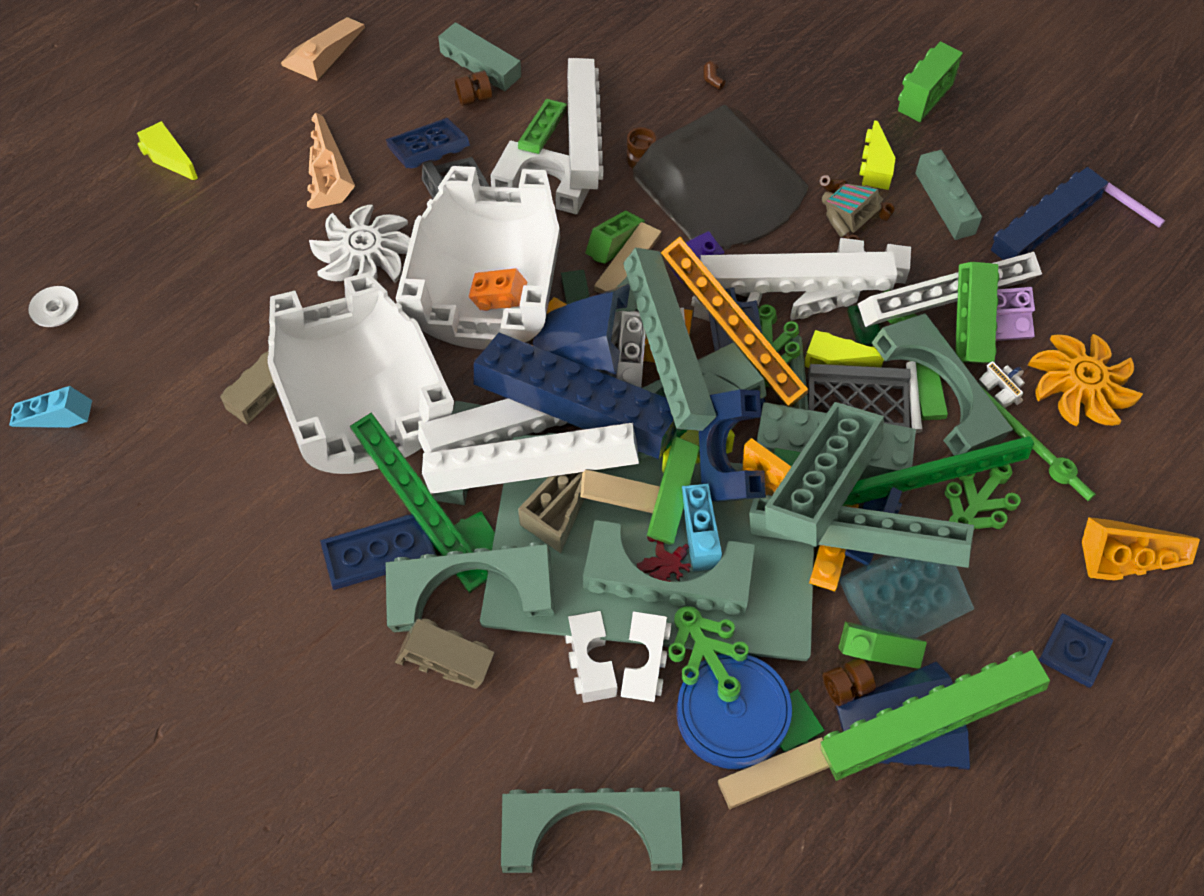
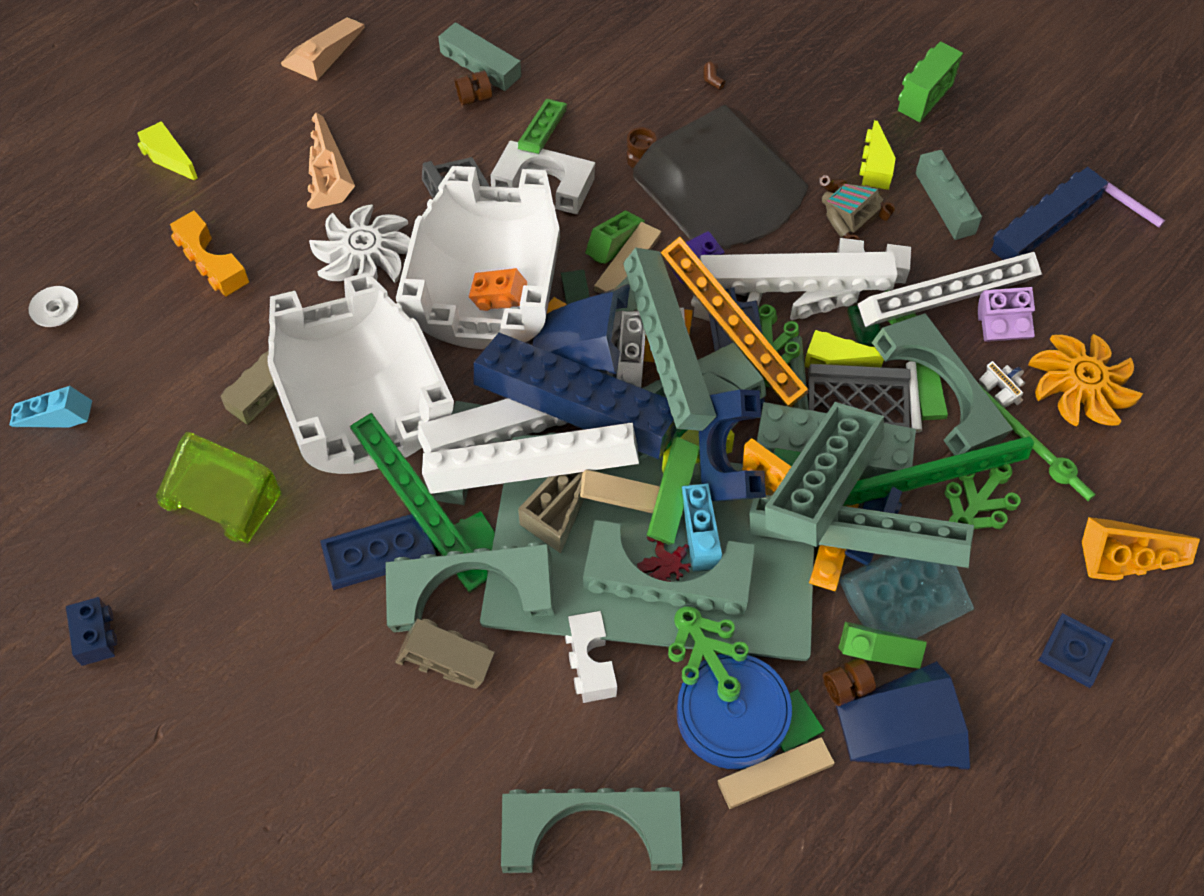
dark blue plate [386,118,470,168] -> none
white brick [567,58,603,189] -> none
white arch [621,612,671,702] -> none
bright green brick [820,650,1050,781] -> none
bright green brick [956,262,999,364] -> none
none -> dark blue brick [66,597,117,666]
none -> clear neon green windscreen [156,432,282,544]
none -> light orange arch [170,211,249,297]

